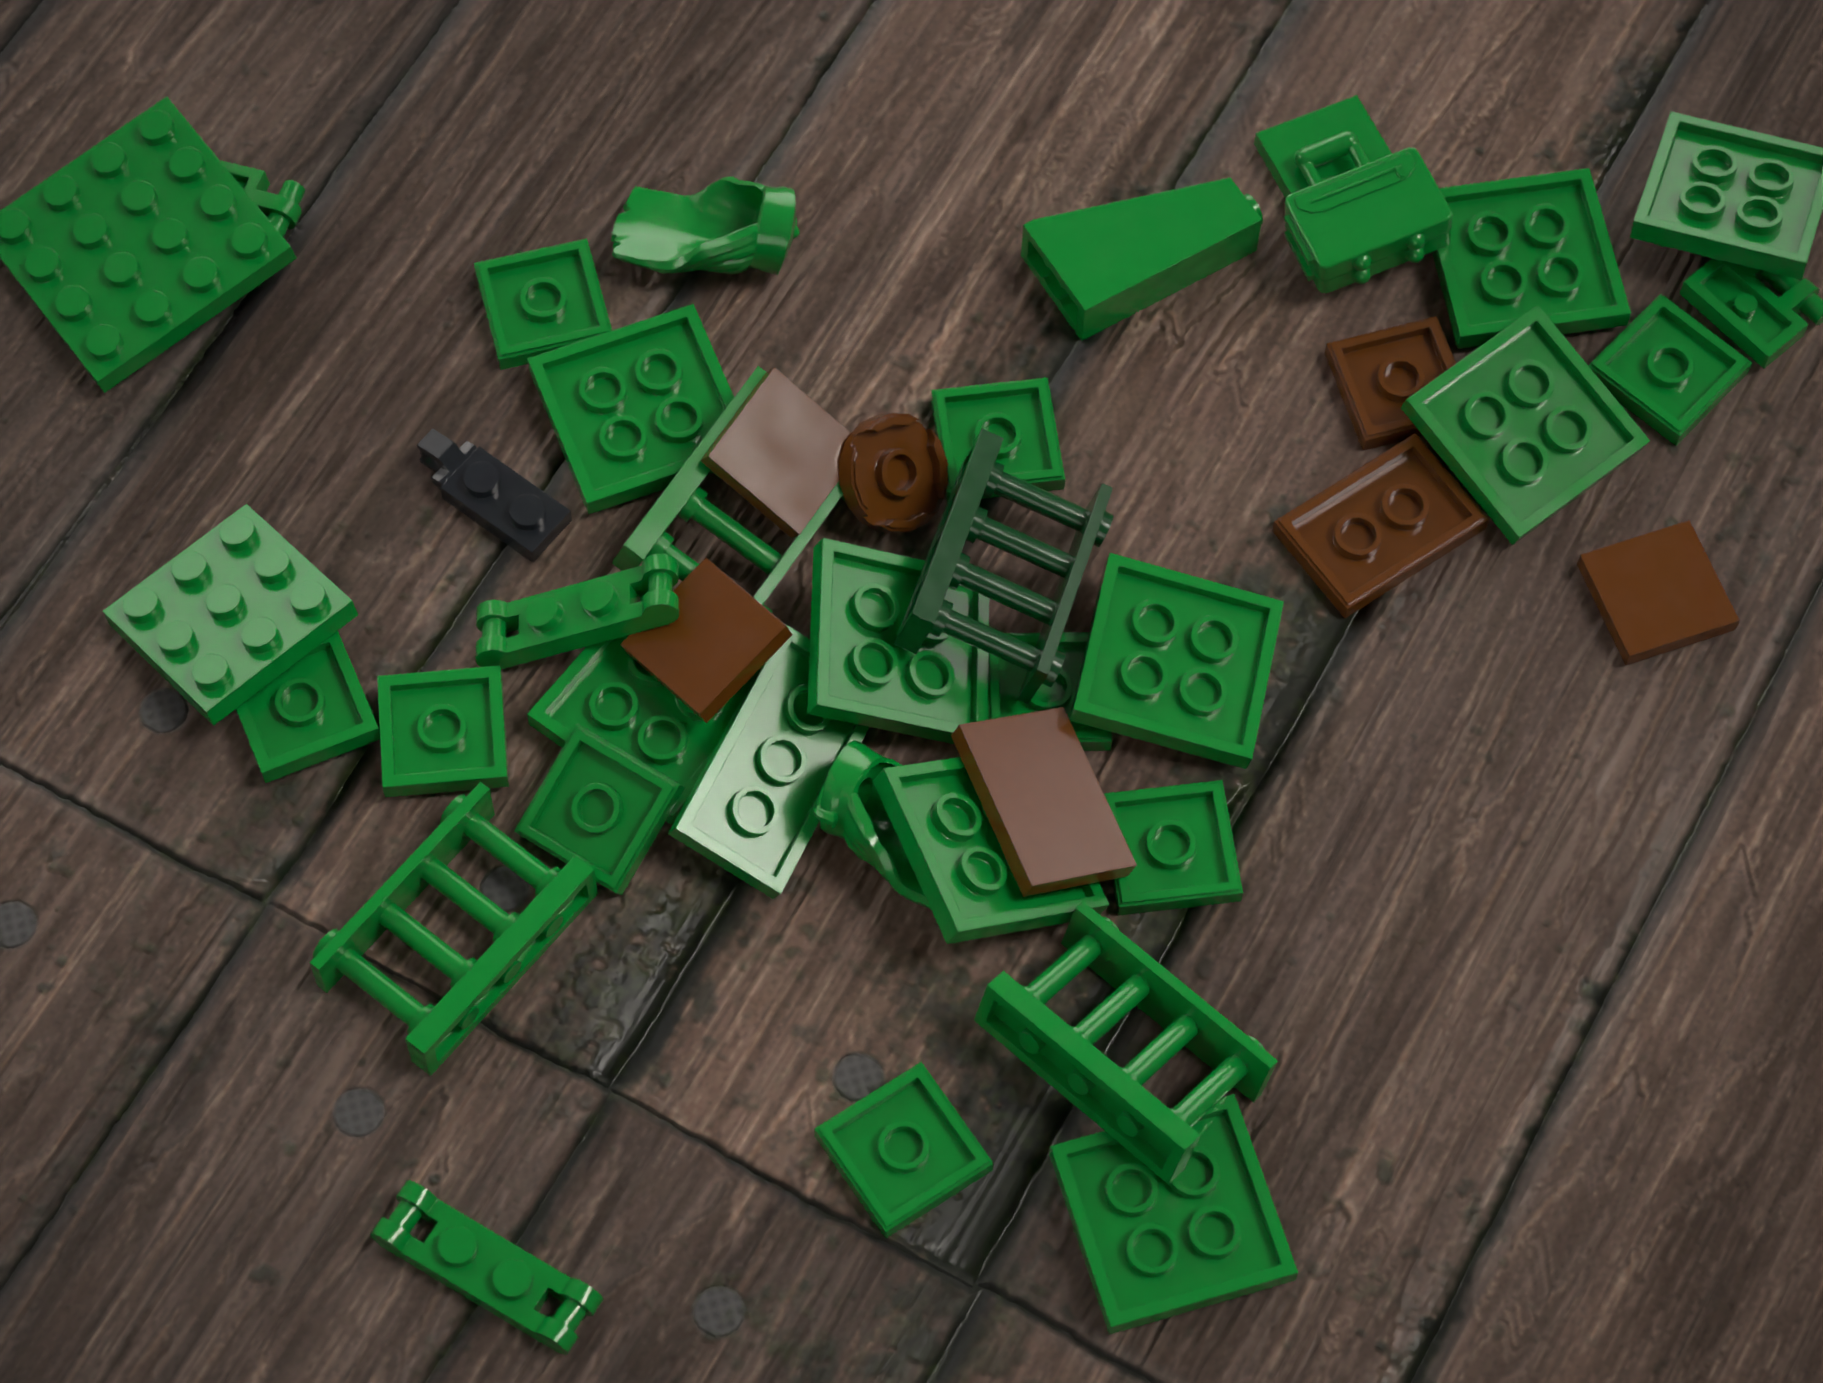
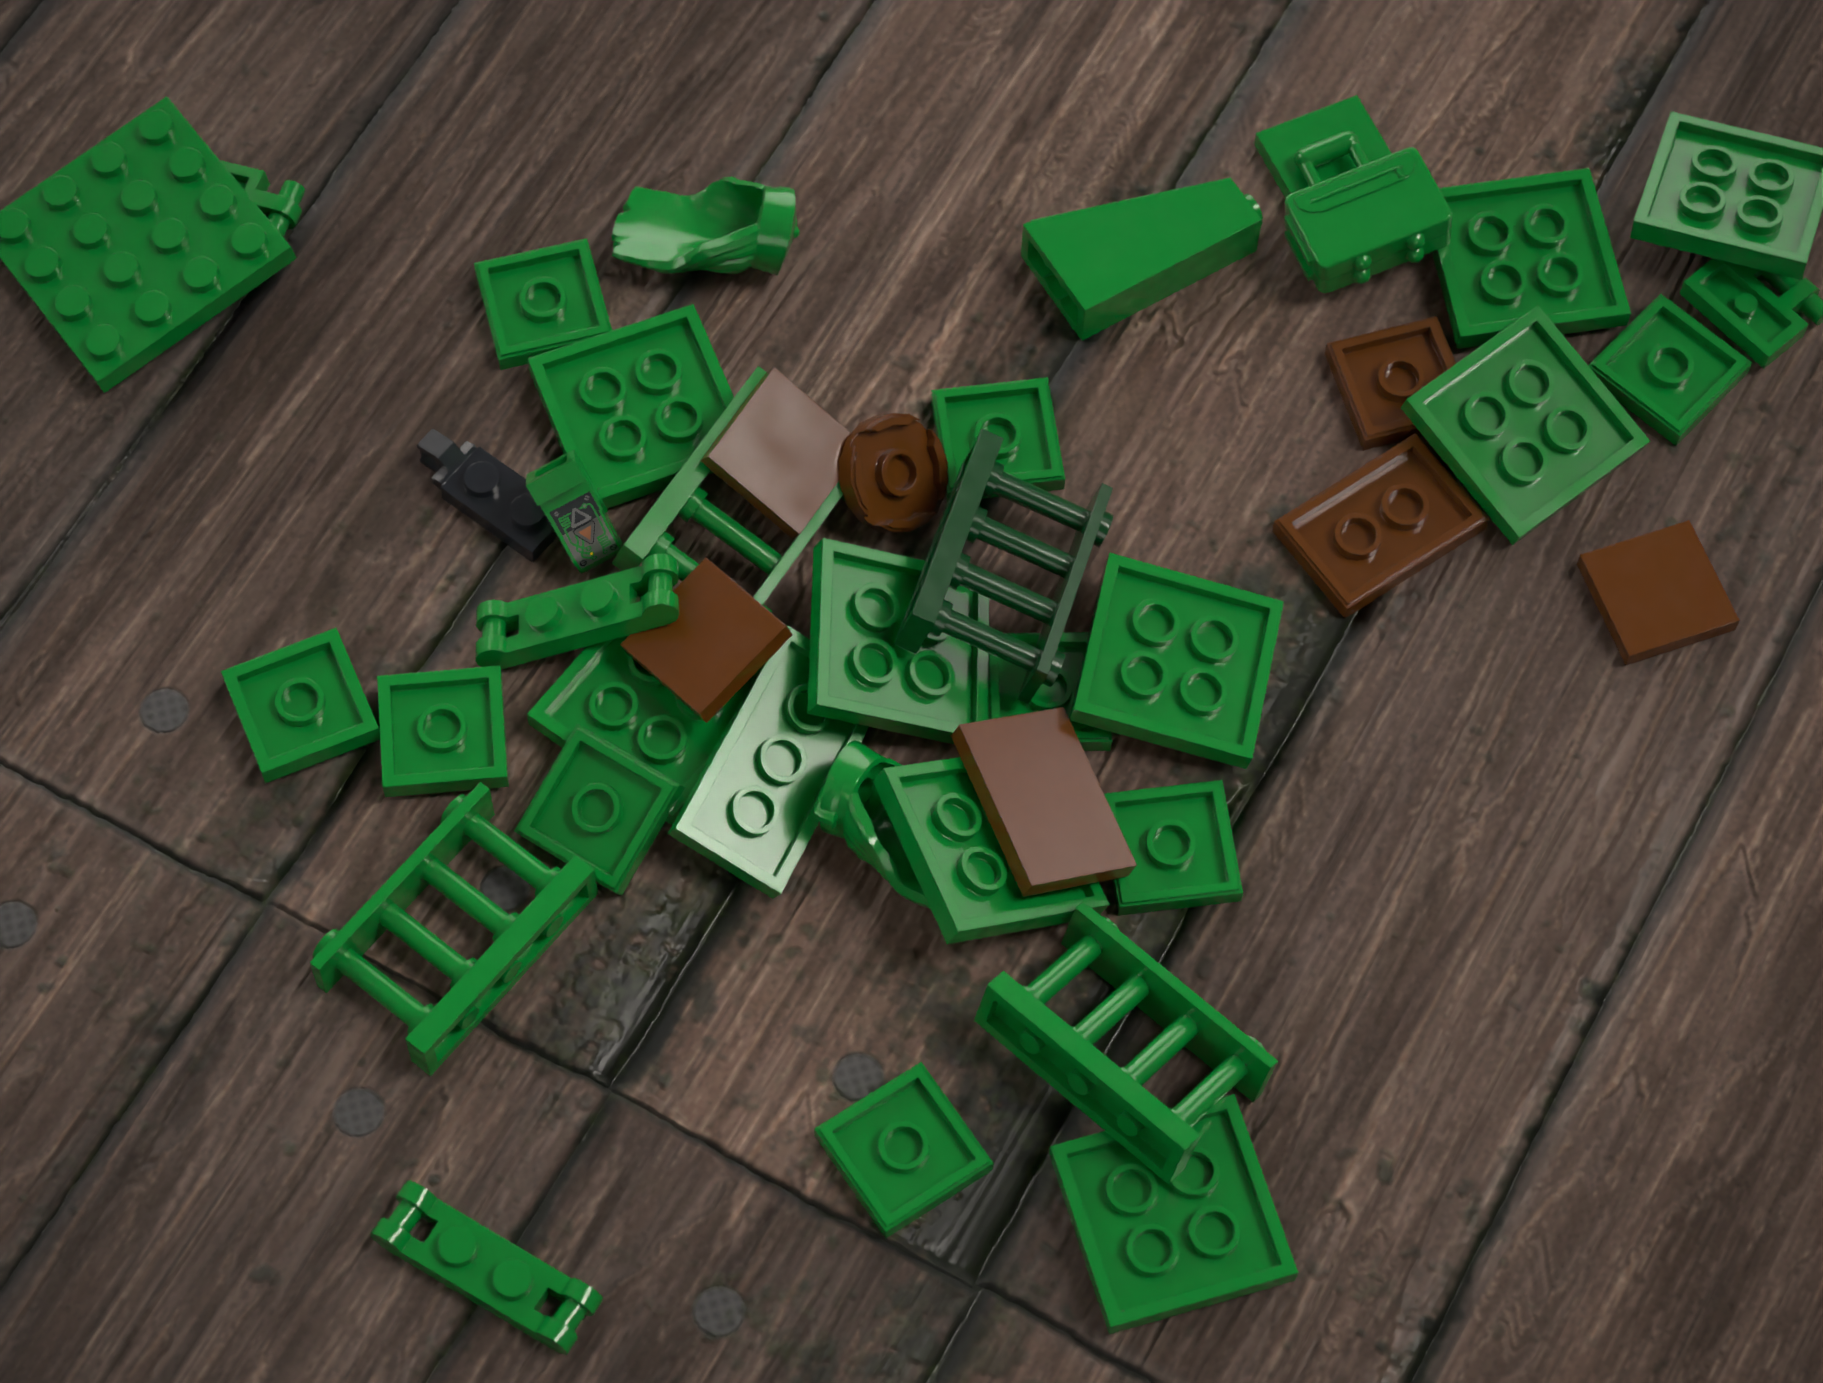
green plate [103,504,358,726] -> none
none -> leg [526,450,623,574]

